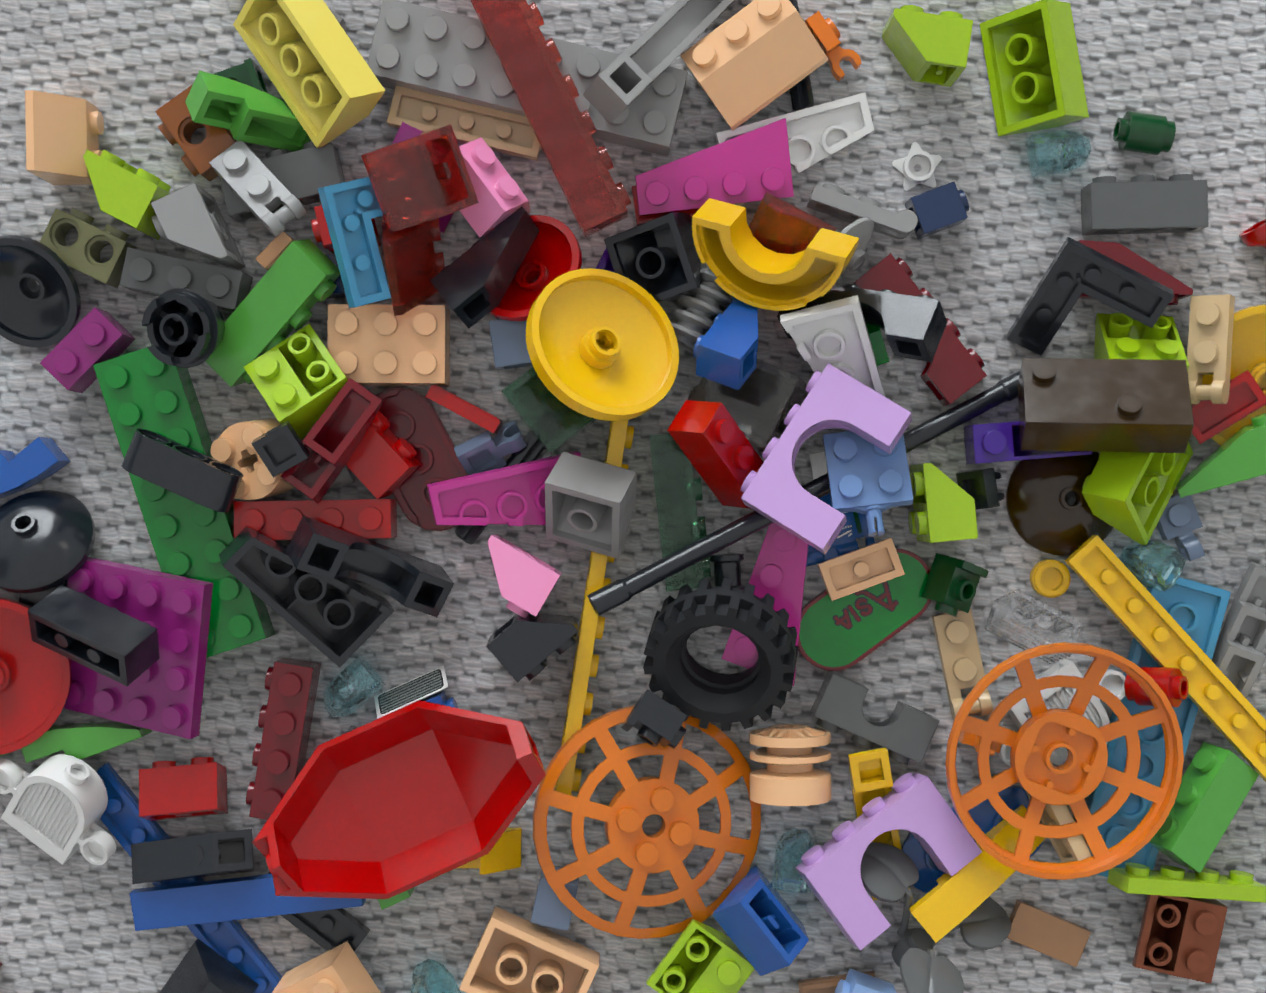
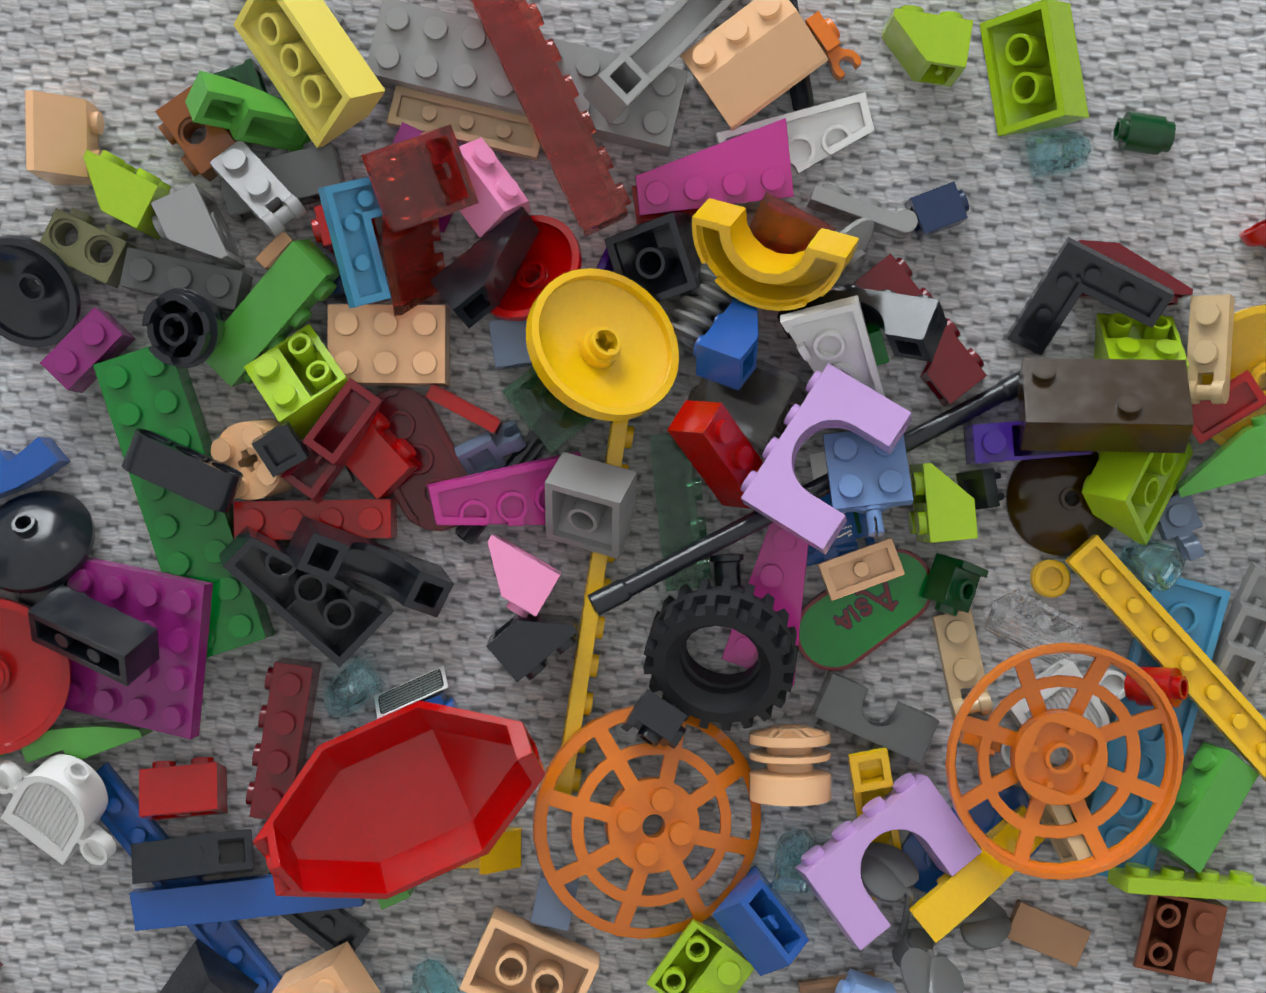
white plate [892,142,942,191] -> none
dark grey brick [1081,174,1209,235] -> none

